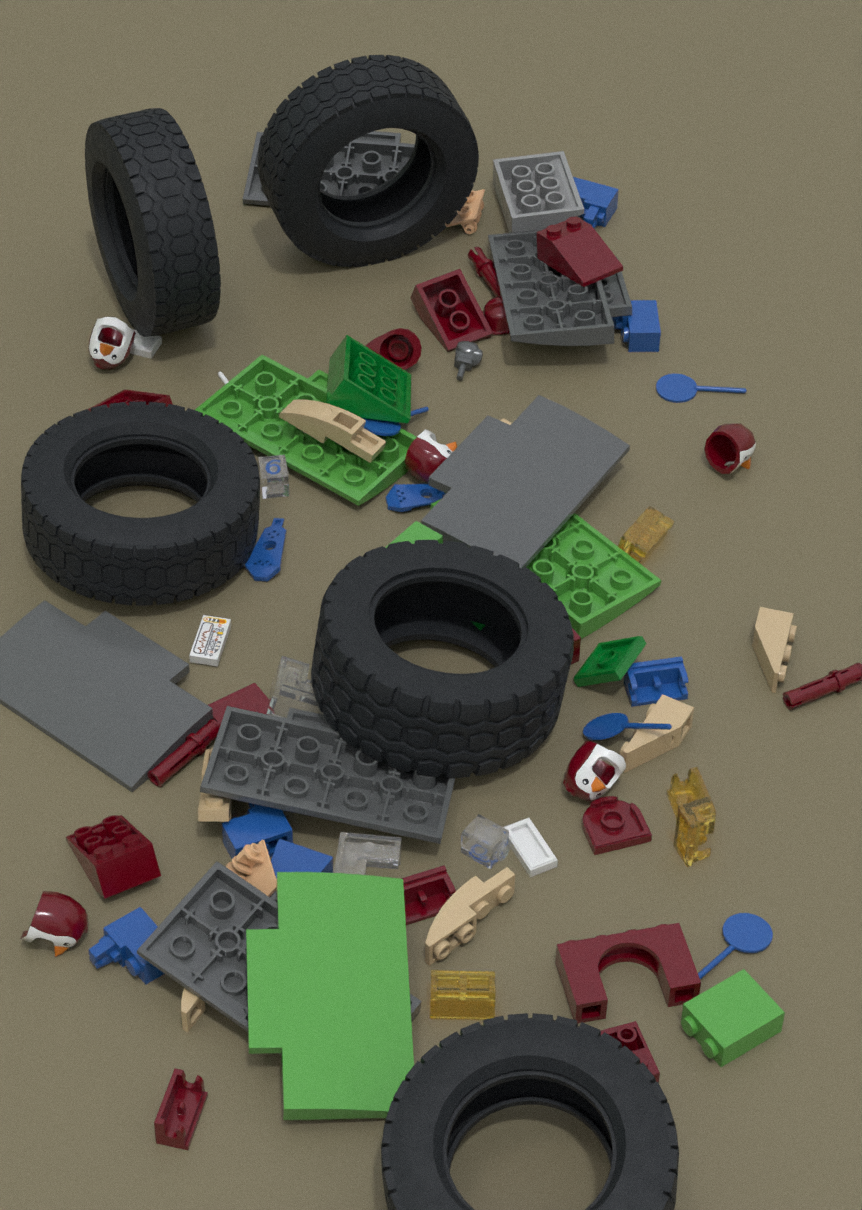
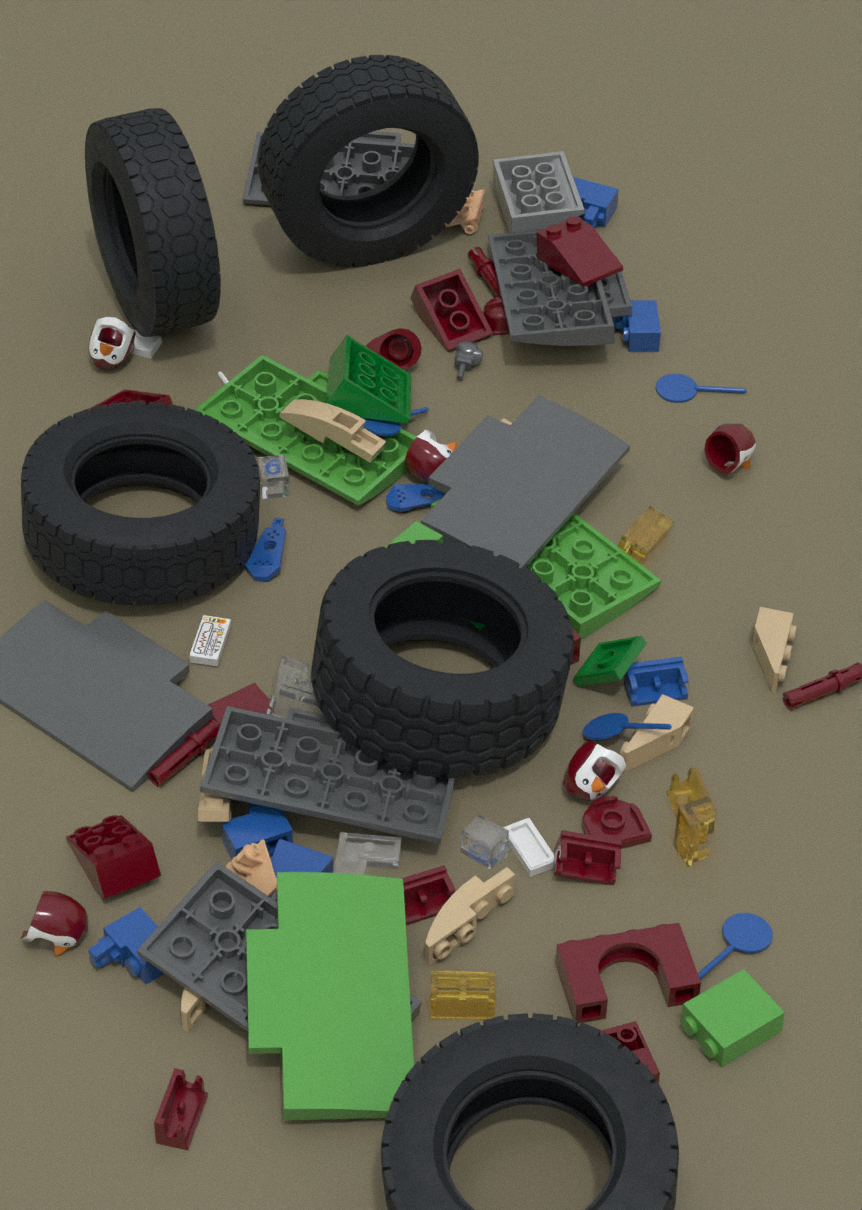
none -> dark red hinge [554,830,622,885]

